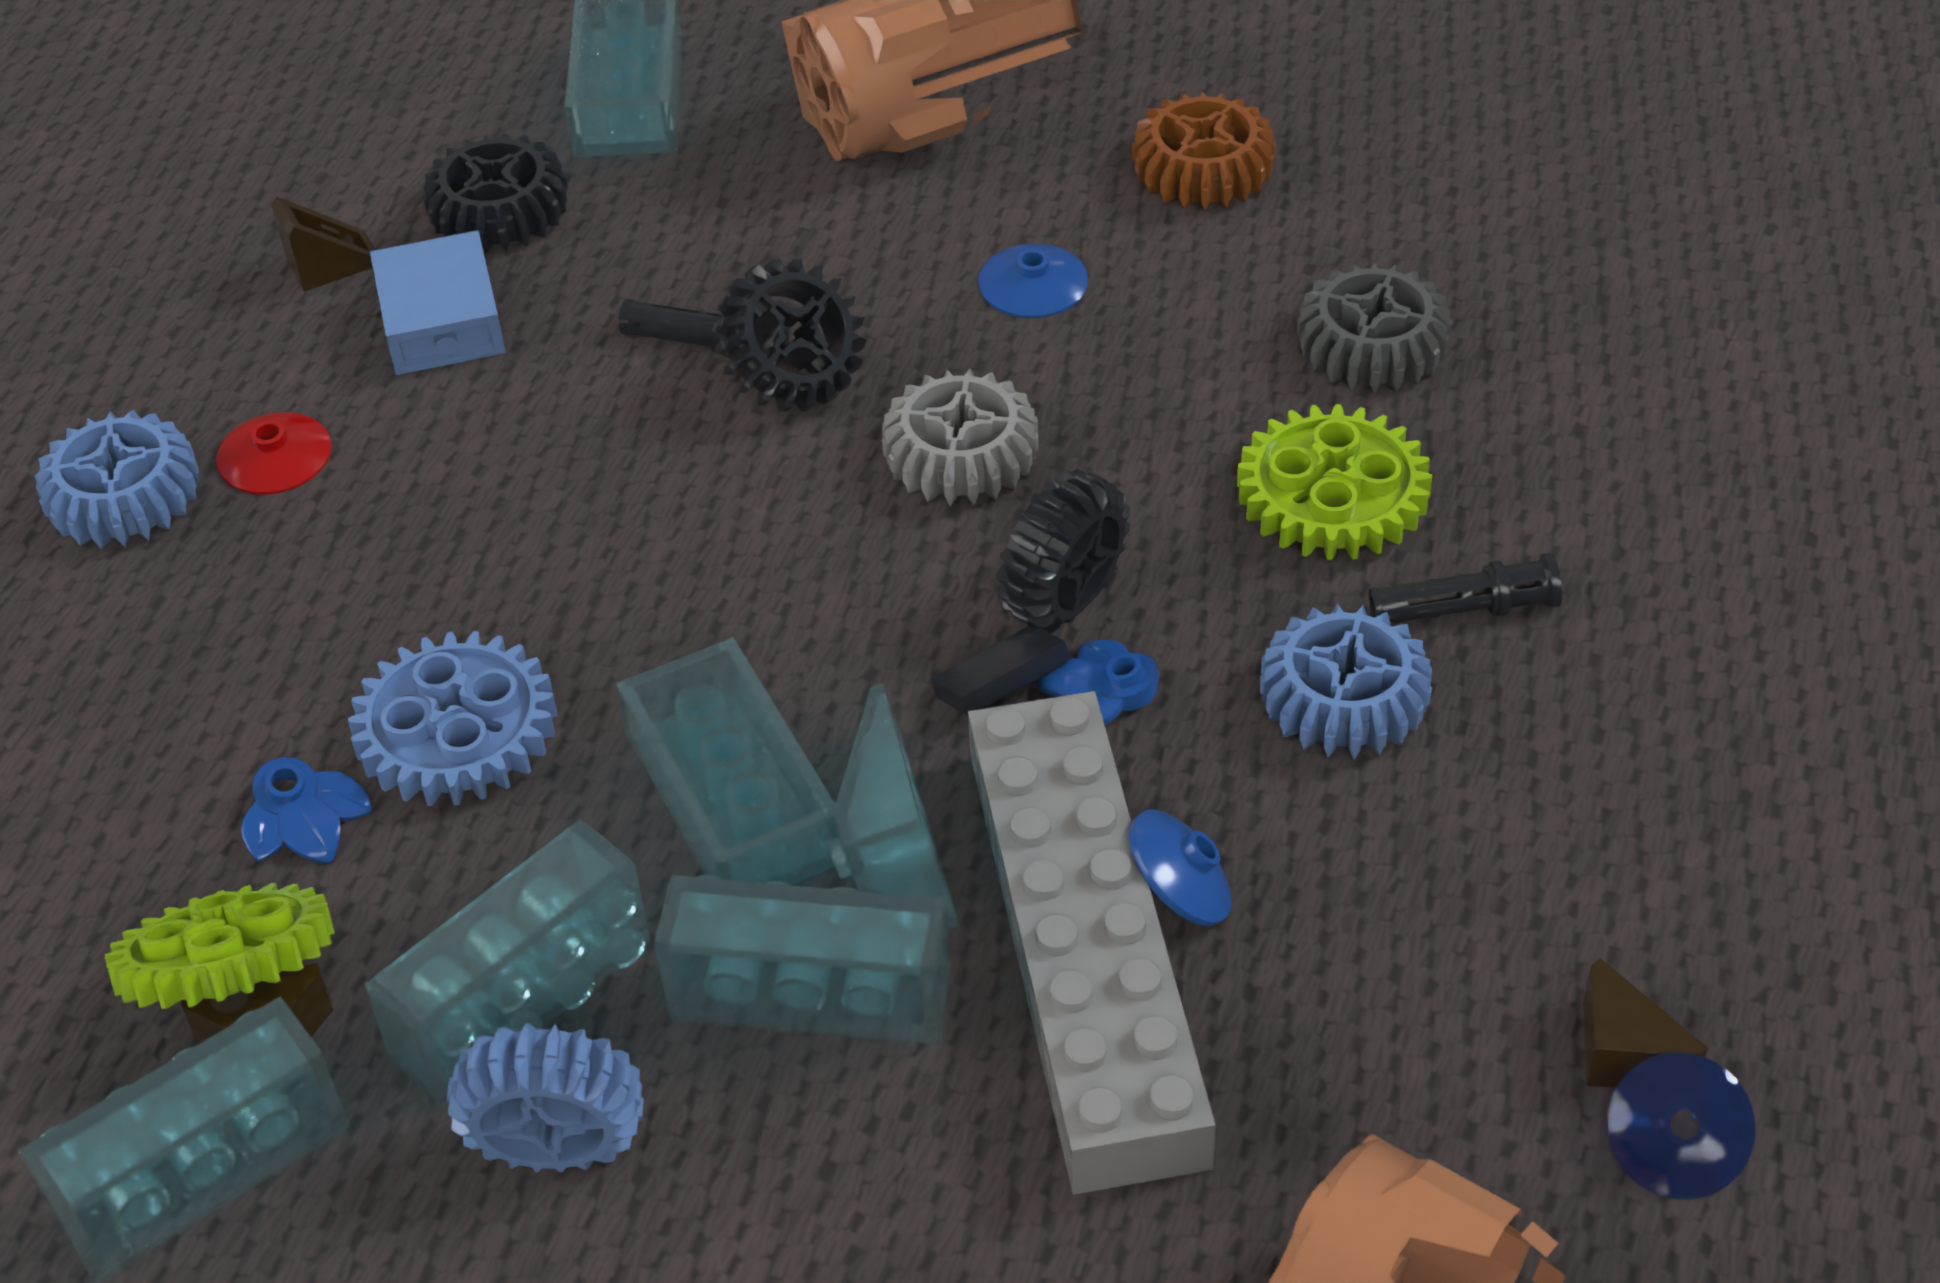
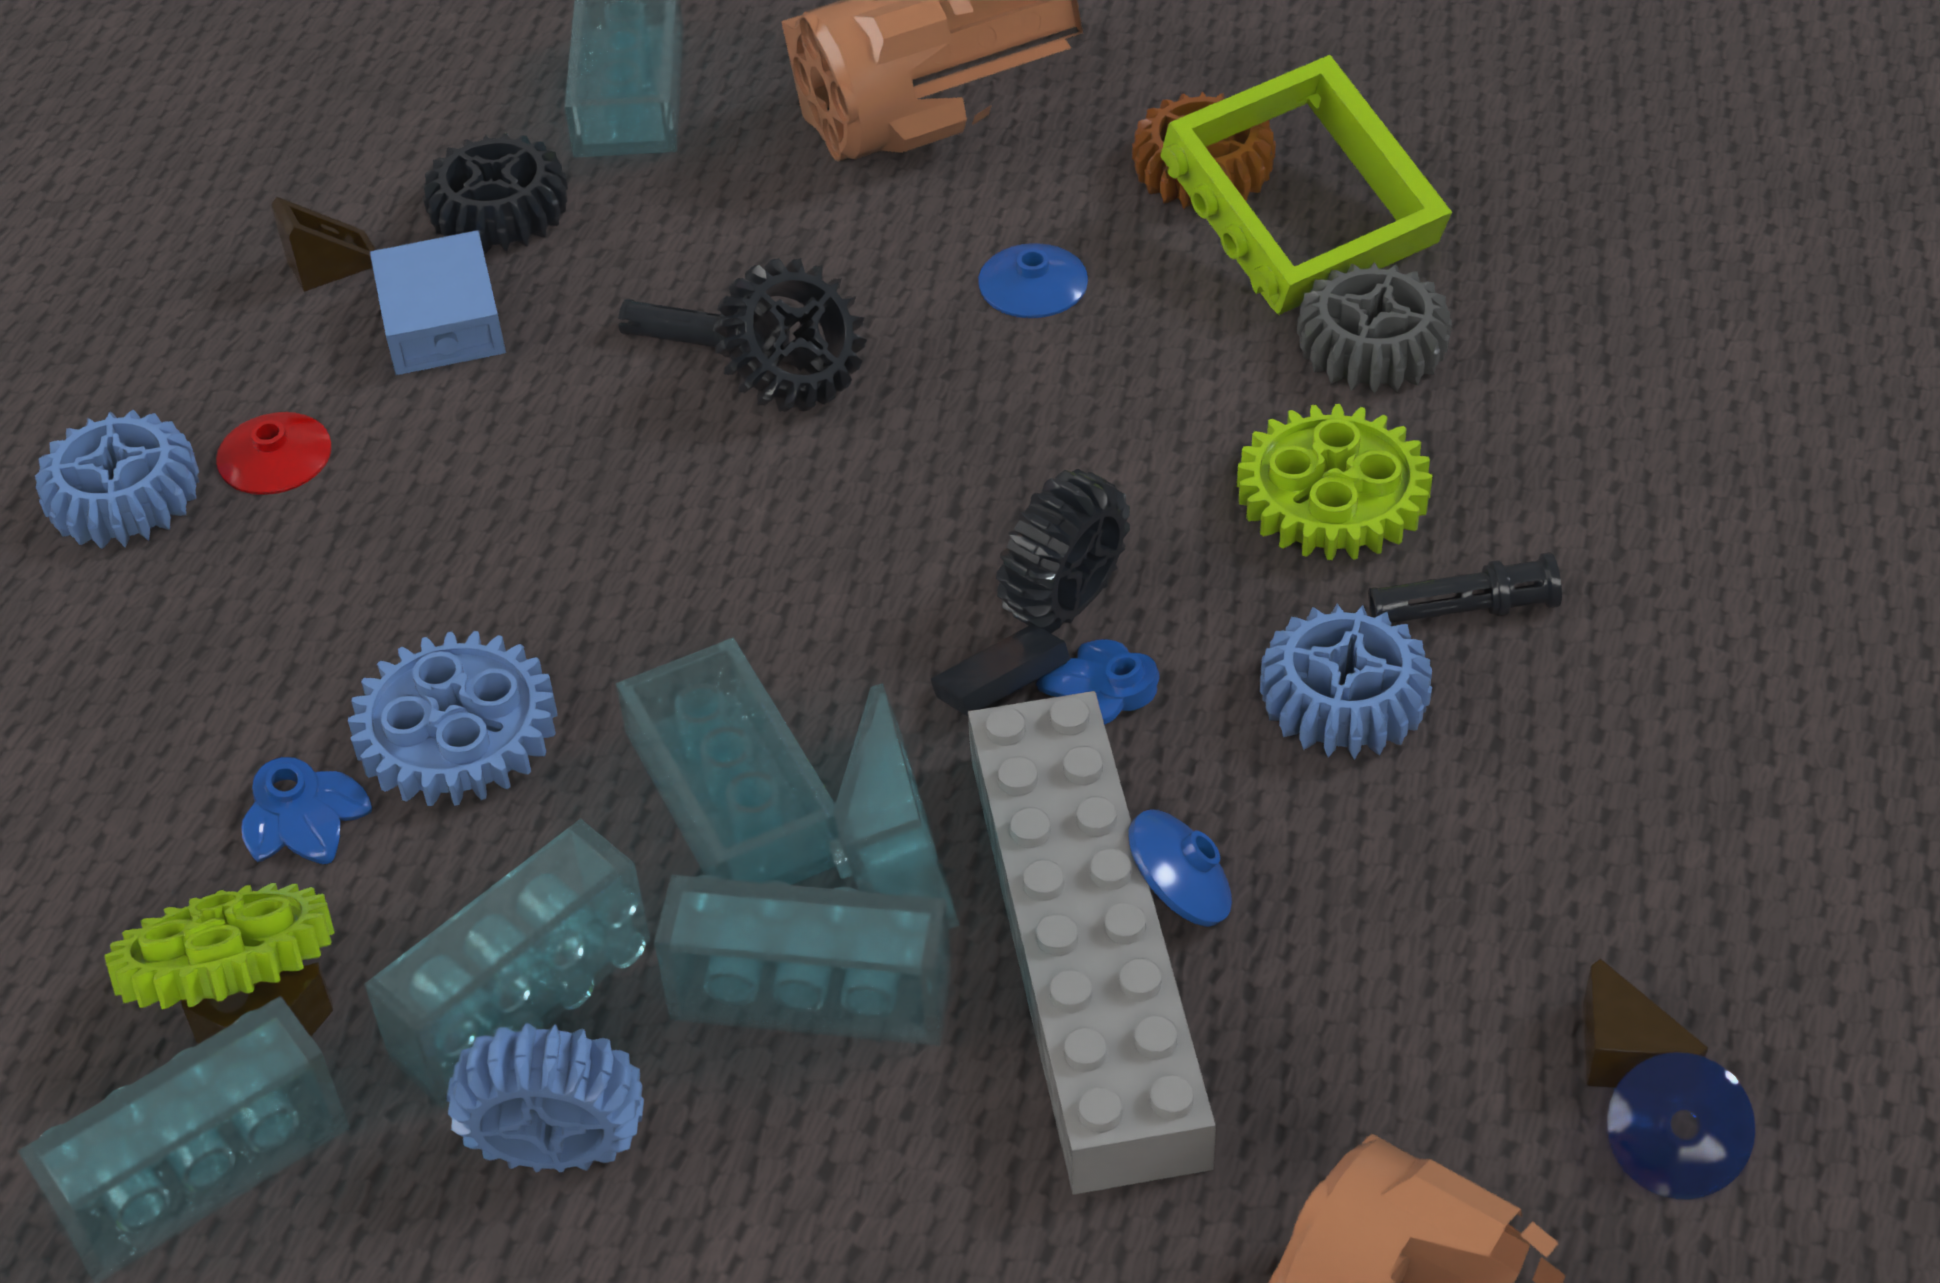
light grey gear [882,368,1039,506] -> none
none -> lime window [1160,55,1452,315]

